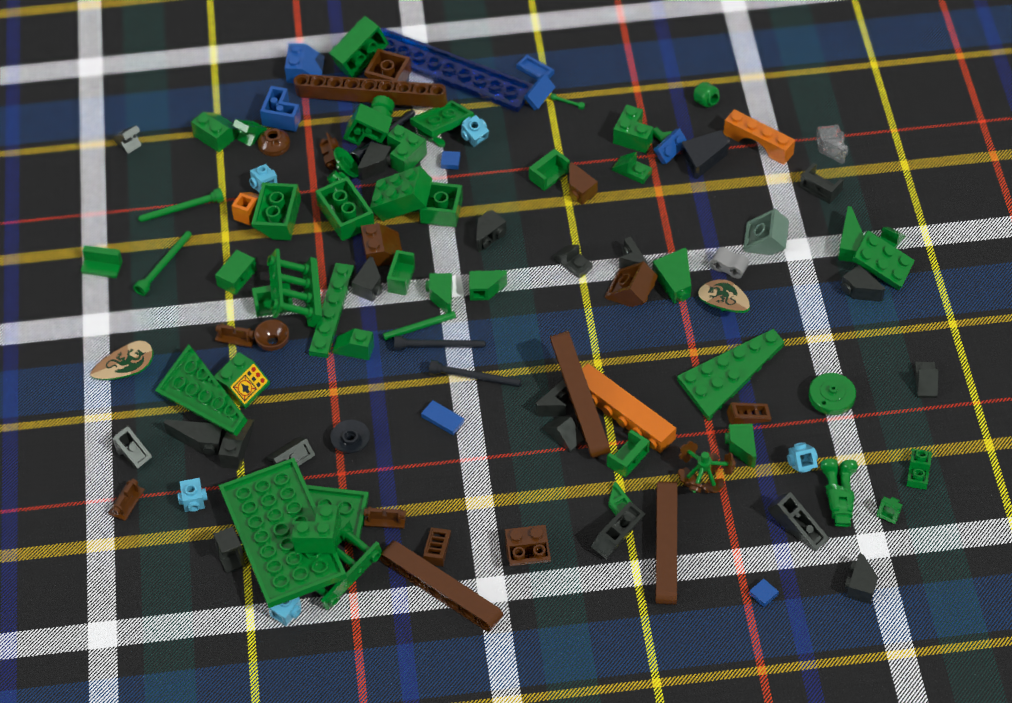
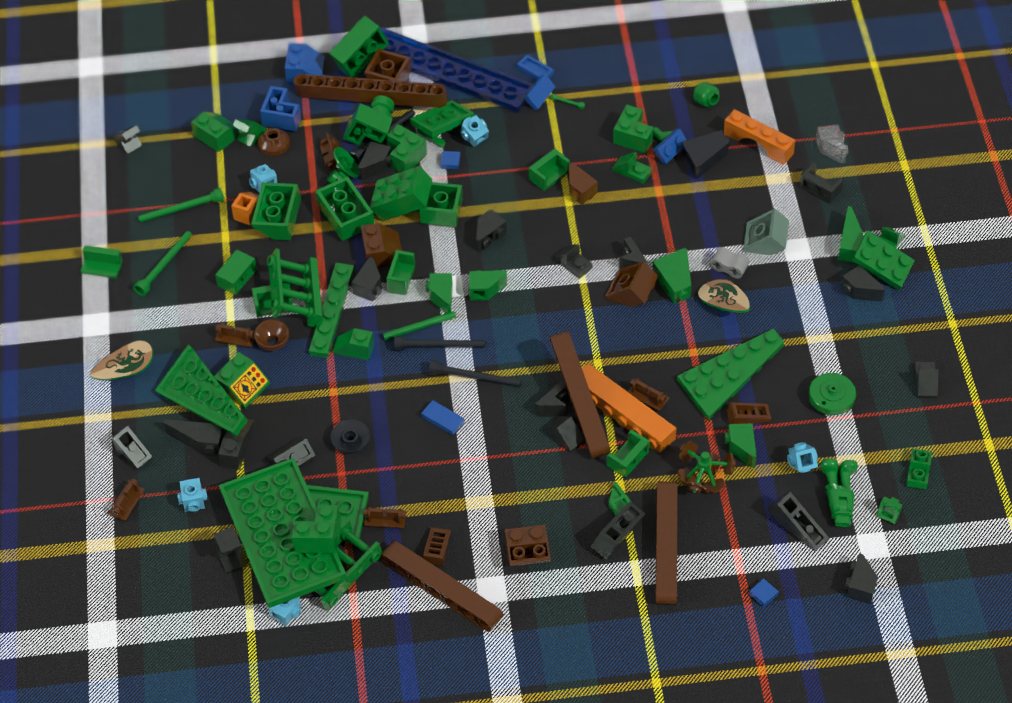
none -> reddish brown hinge [628,378,670,412]

